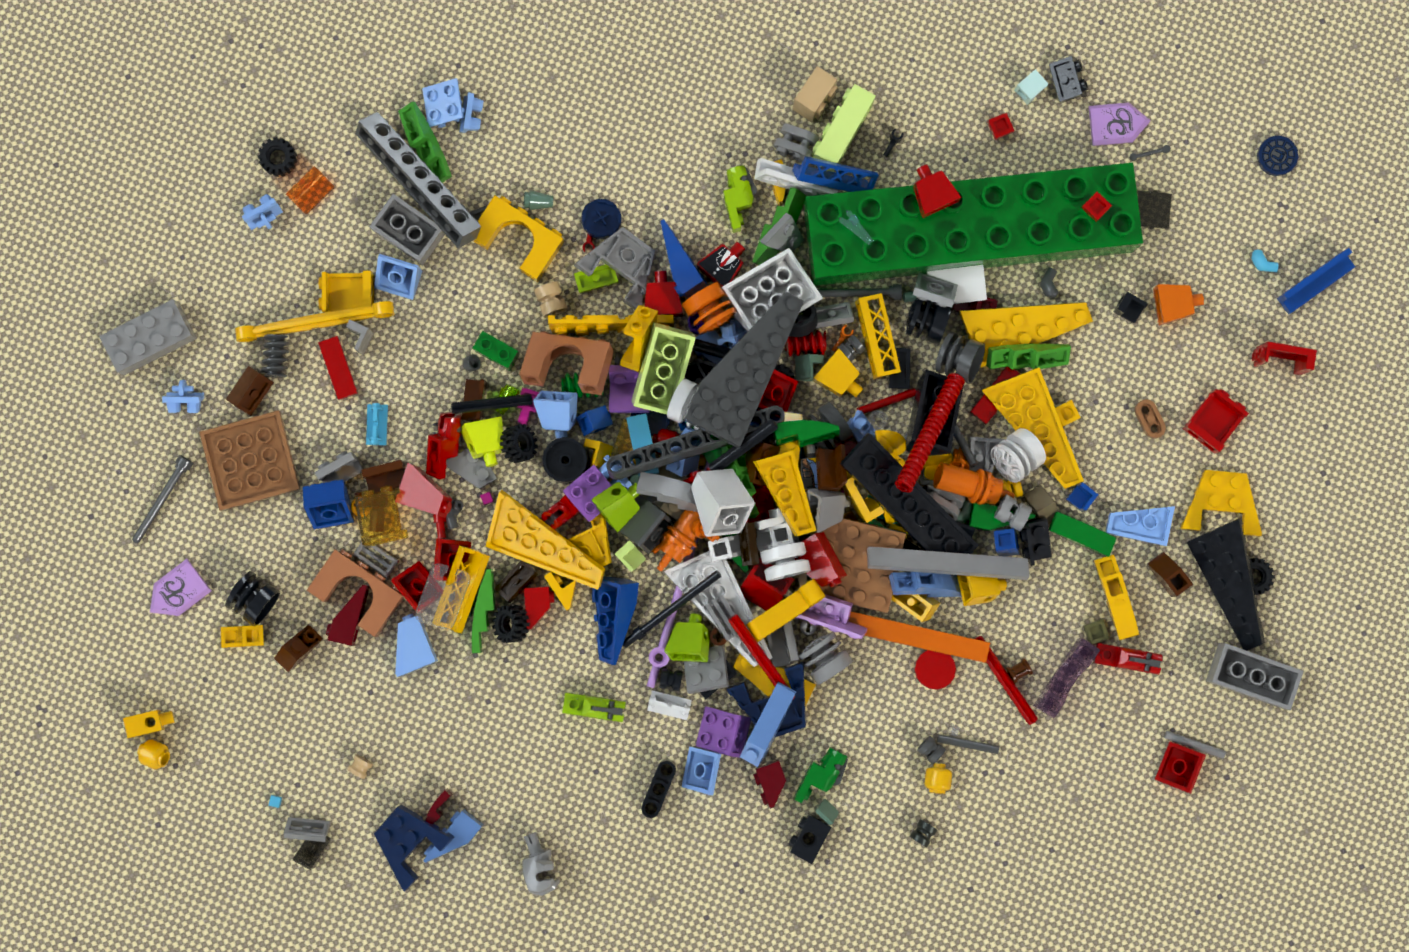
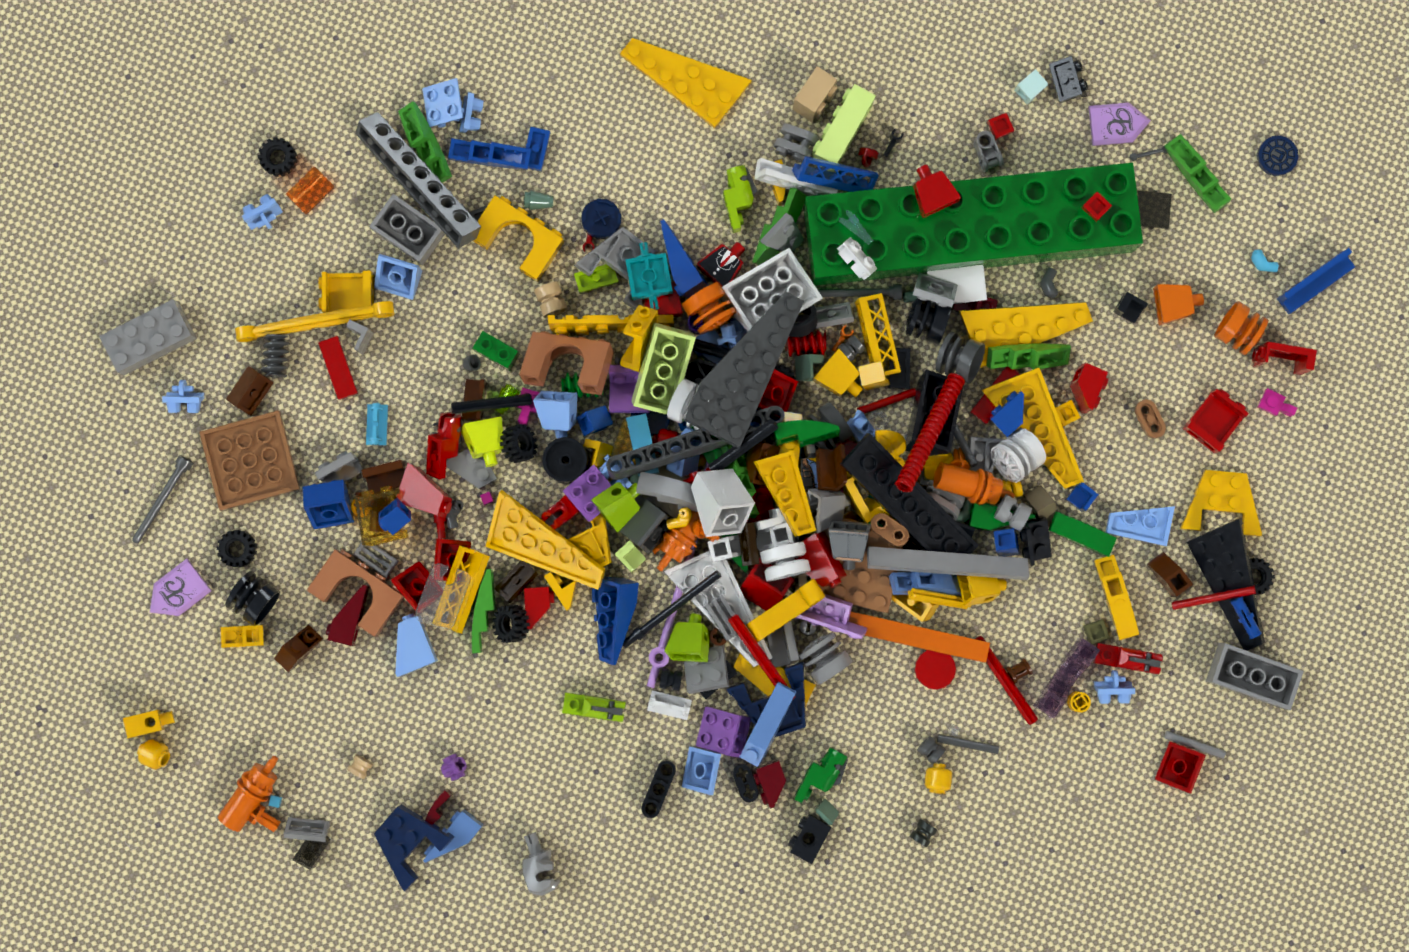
none -> black tyre [217,530,257,567]
none -> orange piece [217,756,281,832]
none -> blue brick [378,498,411,535]
none -> medium lavender gear [441,753,467,781]
none -> blue slope [448,138,531,170]
none -> blue plate [526,127,551,172]
none -> yellow wing [620,38,752,129]
none -> teal plate [625,242,673,310]
none -> yellow arm [666,507,692,530]
none -> black beam [733,764,759,803]
none -> dark grey torso [829,520,871,570]
none -> white hinge [837,237,877,280]
none -> red tile [858,147,879,168]
none -> yellow panel [858,361,890,391]
none -> medium nougat plate [871,513,909,547]
none -> yellow axle [908,588,972,609]
none -> light grey piece [973,131,1004,173]
none -> blue slope [990,390,1024,437]
none -> yellow wheel [1067,691,1091,713]
none -> red slope [1070,362,1109,414]
none -> light blue hips [1094,670,1135,704]
none -> bright green slope [1164,134,1231,213]
none -> red bar [1172,586,1256,610]
none -> orange wheel [1214,301,1269,355]
none -> blue pin [1230,597,1262,639]
none -> dark pink plate [1257,388,1298,417]

